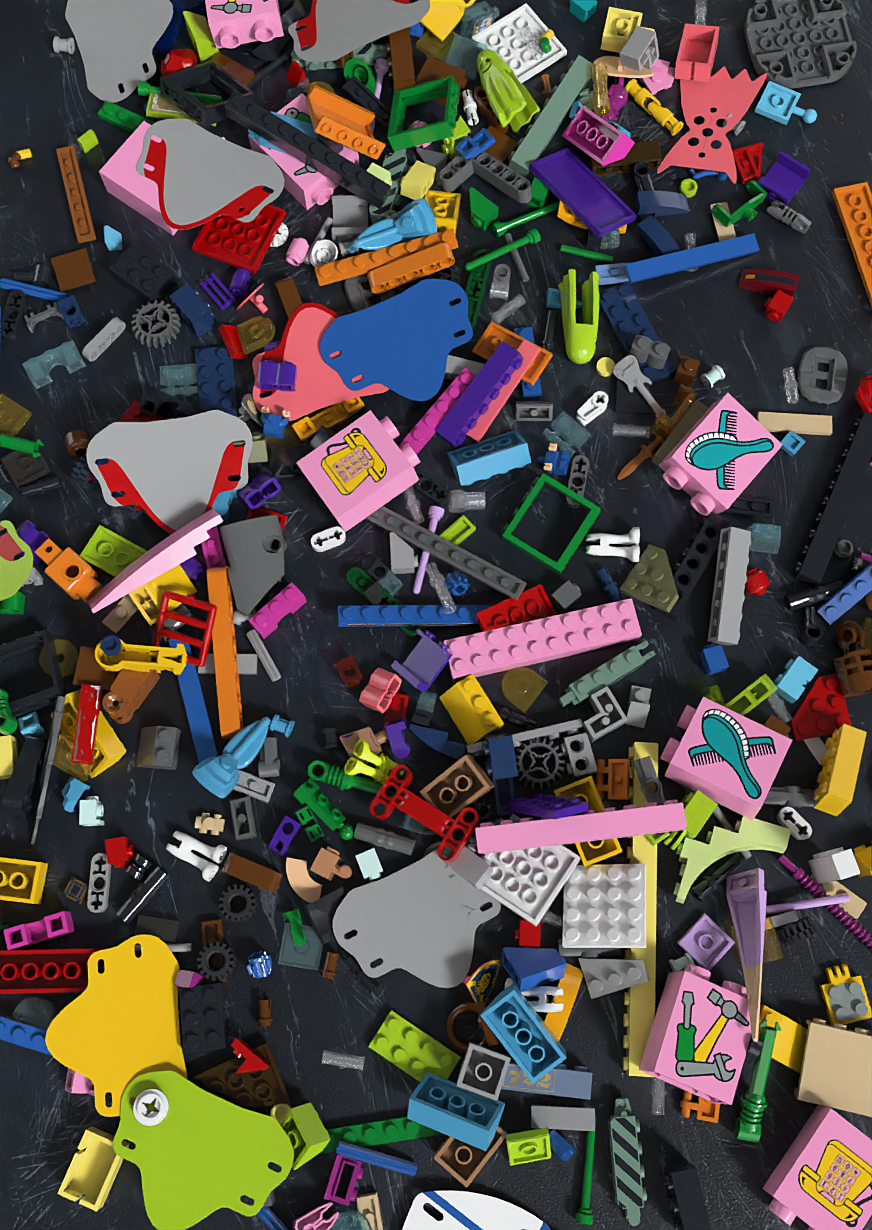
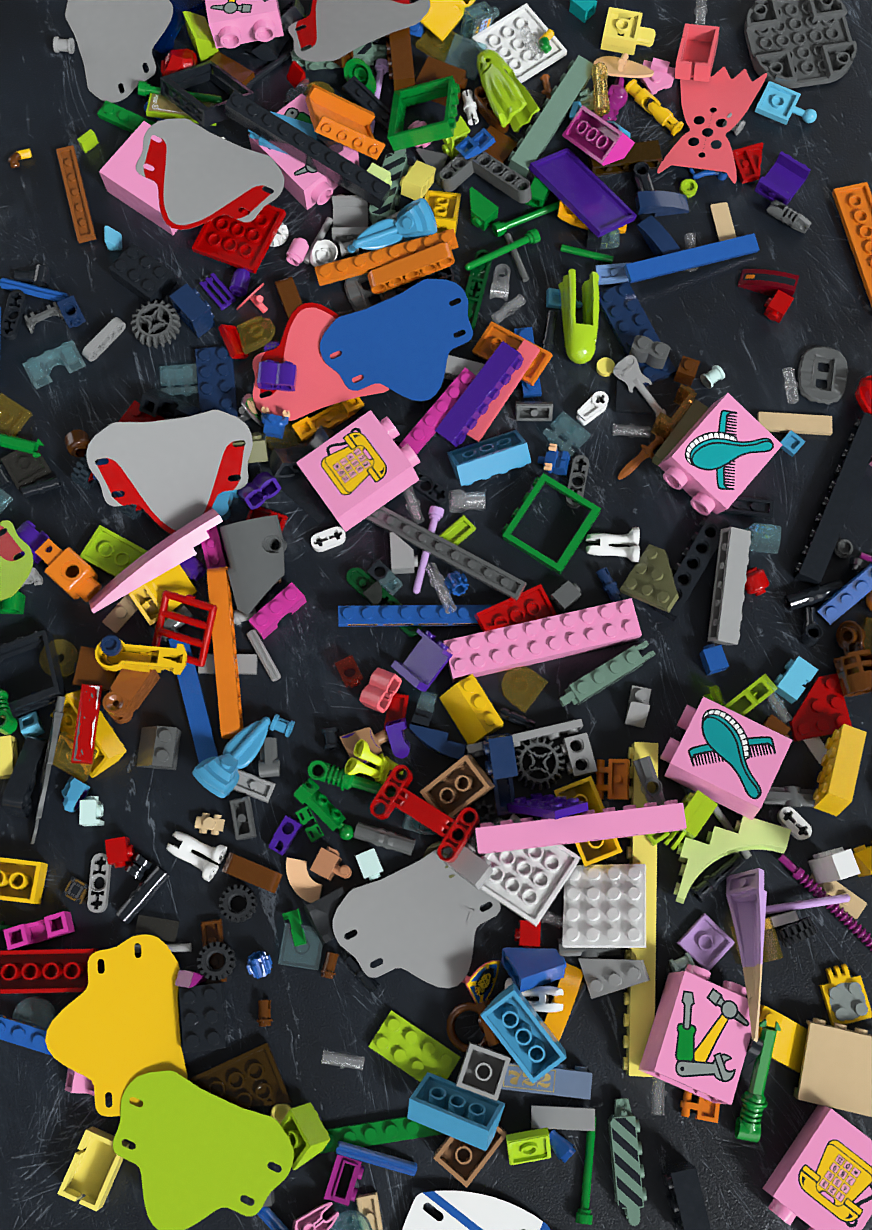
reddish brown tile [51,248,96,292] -> none
white gear [133,1089,169,1126] -> none
red slope [231,1037,271,1073] -> none
light grey brick [582,686,628,743] -> none
light grey brick [619,26,659,72] -> none
green piece [711,180,767,228] -> none

